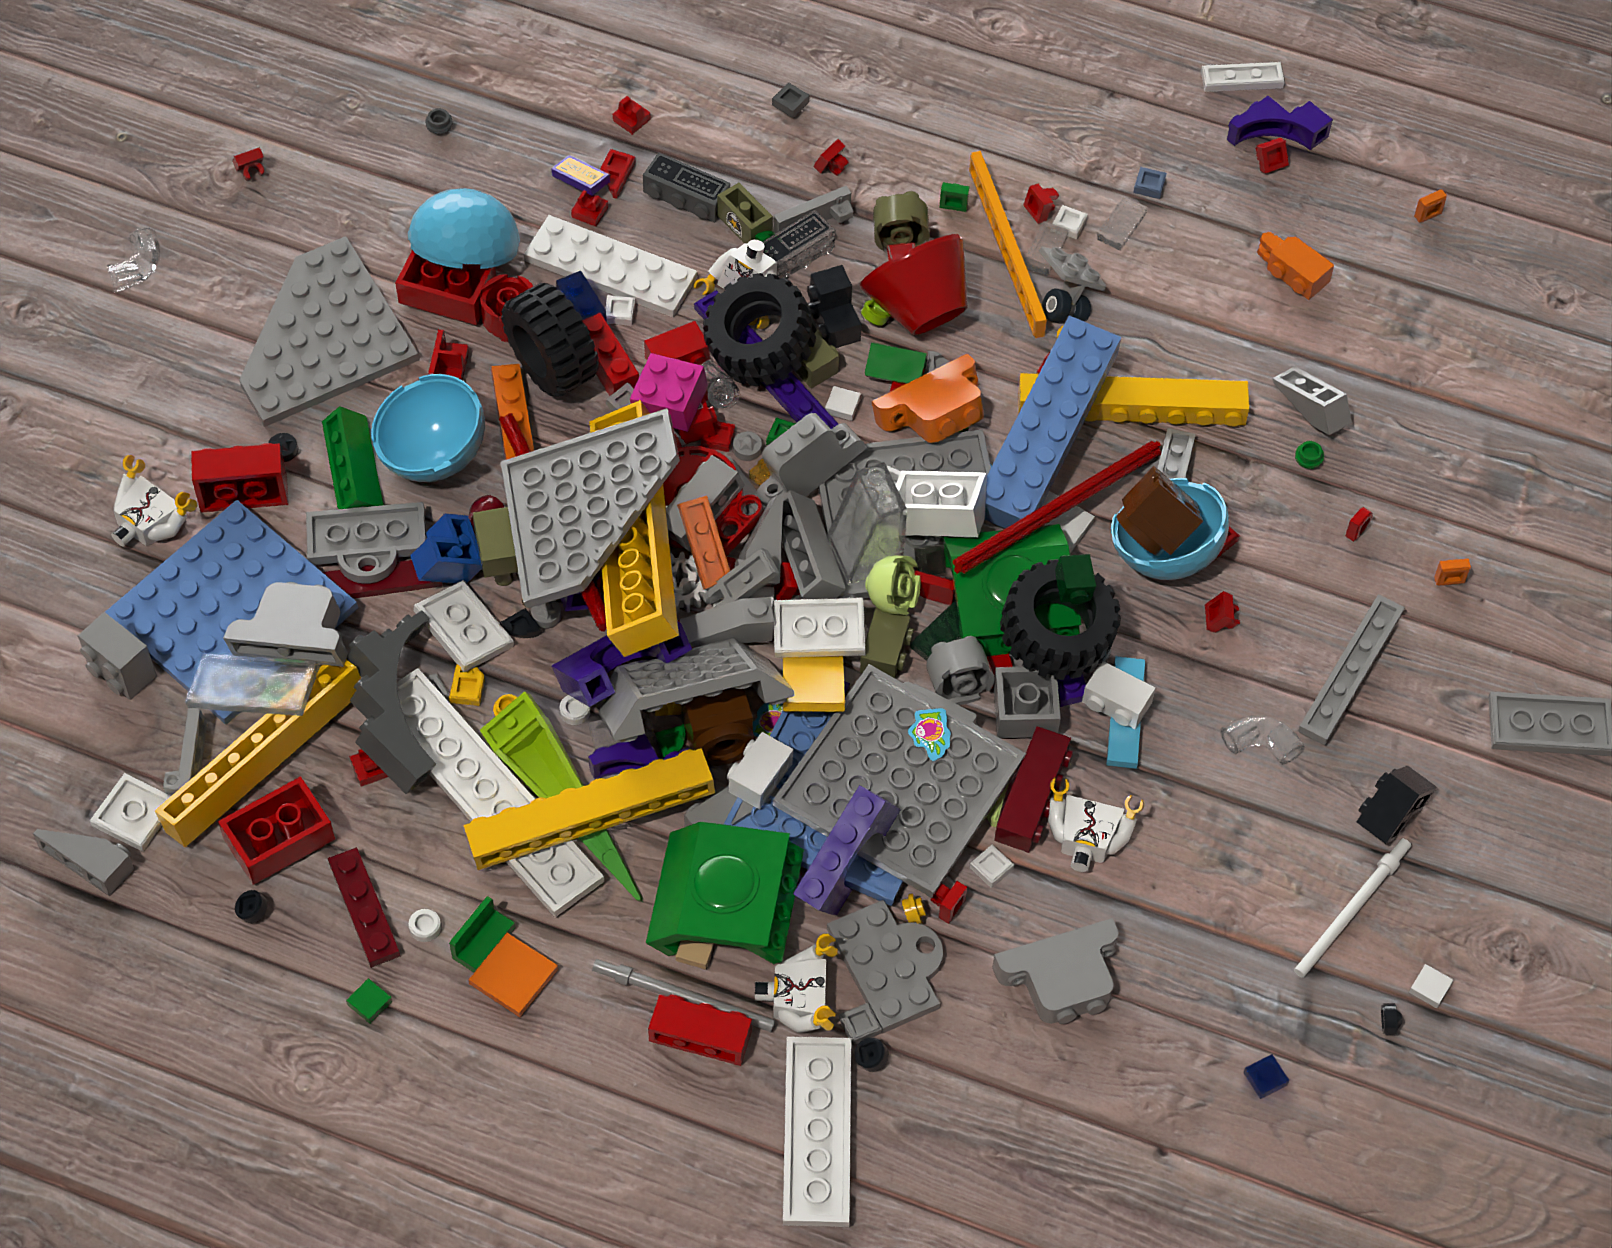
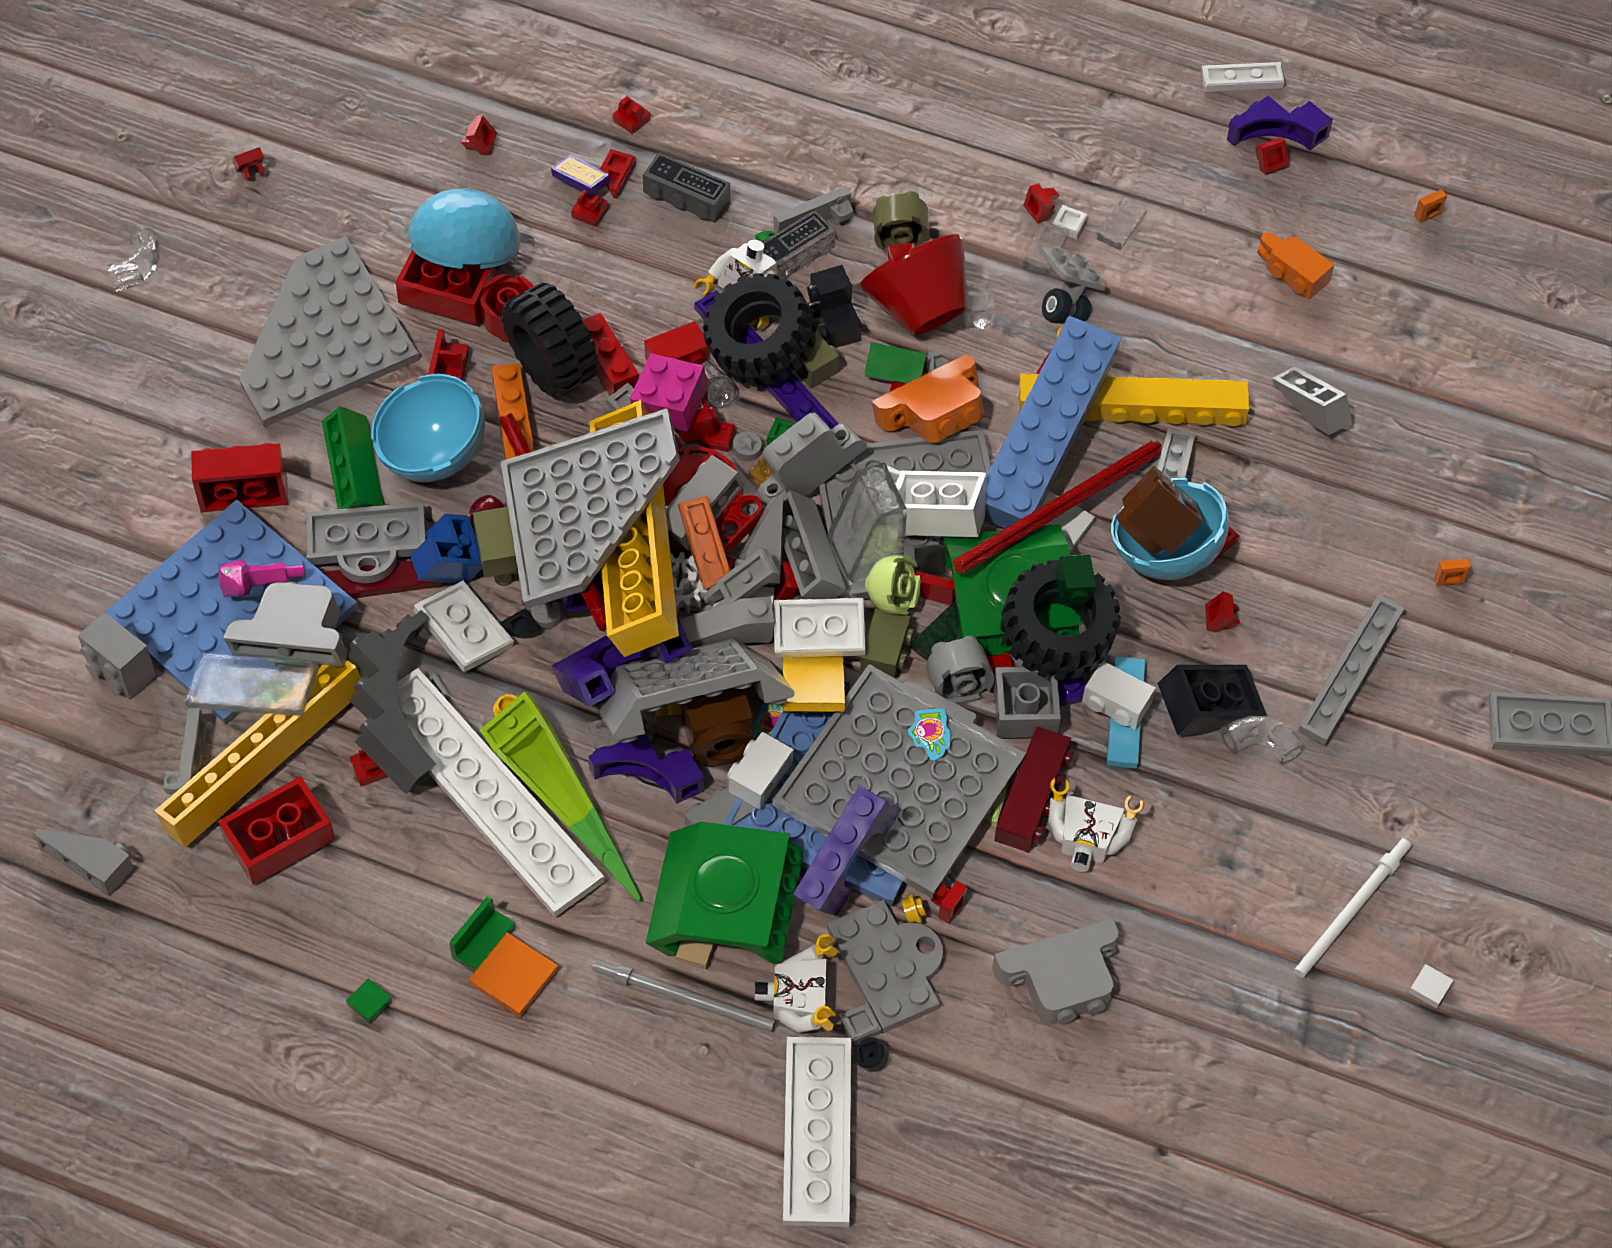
white tile [90,773,171,852] -> none
white torso [111,455,197,547] -> none
black tile [235,890,268,923] -> none
black tile [268,433,298,462] -> none
dark red plate [328,847,401,968] -> none
white tile [409,909,441,942] -> none
dark grey plate [425,108,453,134] -> none
yellow tile [449,664,485,706] -> none
yellow brick [463,748,715,870] -> none
white plate [524,215,697,318] -> none
clear blue brick [556,270,607,322] -> none
white tile [560,695,590,725] -> none
white tile [604,295,635,326] -> none
red brick [648,994,752,1066] -> none
green tile [655,724,685,758] -> none
olive brick [717,182,773,244] -> none
dark grey plate [772,82,810,118] -> none
red tile [813,139,849,176] -> none
white tile [825,386,861,421] -> none
lime tile [861,300,890,325] -> none
green plate [939,182,970,212] -> none
light orange tile [969,151,1047,338] -> none
white tile [970,845,1014,888] -> none
sand blue tile [1133,167,1167,199] -> none
clear blue plate [1243,1054,1289,1099] -> none
green plate [1295,441,1324,469] -> none
red tile [1345,507,1373,542] -> none
black brick [1356,765,1437,844] -> none
black tile [1381,1003,1403,1035] -> none
none -> dark pink animal [218,560,305,597]
none -> red tile [461,115,498,155]
none -> clear brick [962,282,995,329]
none -> black slope [1157,664,1267,735]

